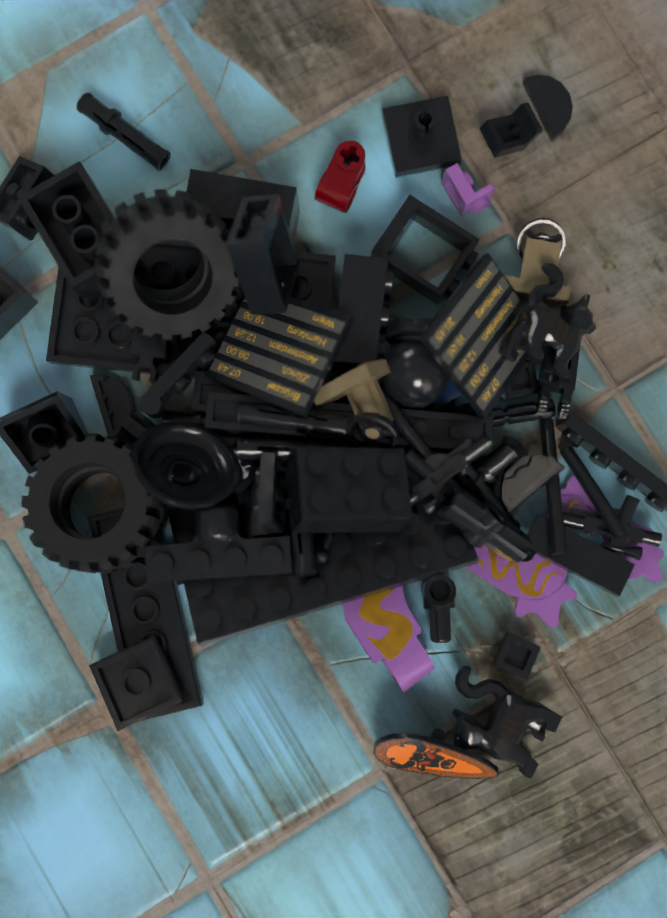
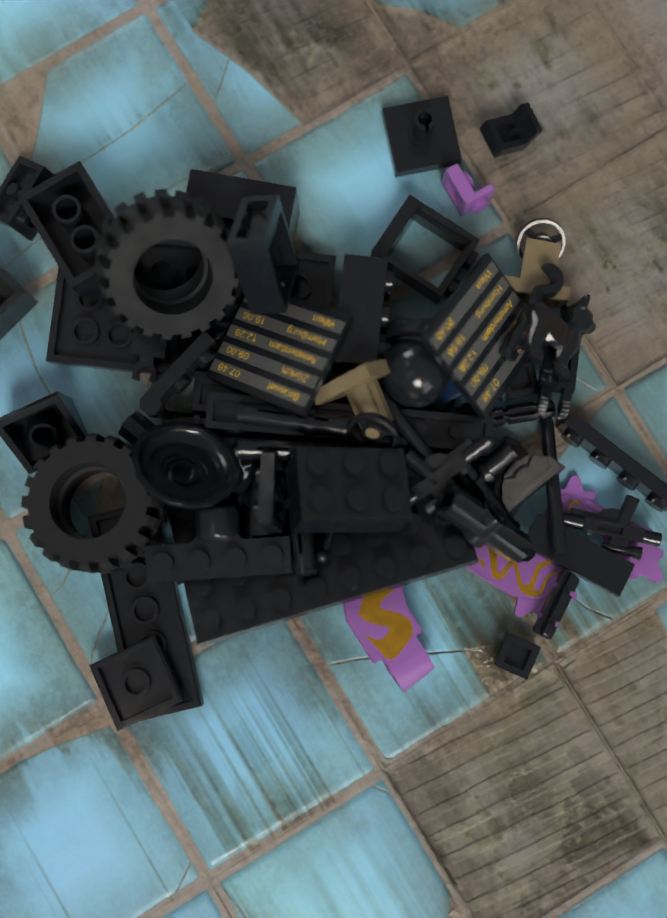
black pin [76,92,171,171] -> none
black tile [89,374,136,438] -> none
dark red piece [314,140,366,214] -> none
shield [373,728,499,779] -> none
black axle [421,574,456,643] -> none
black animal [452,666,563,779] -> none
black tile [522,75,573,141] -> none
black bar [560,446,629,540] -> none
none -> black axle [533,570,580,639]

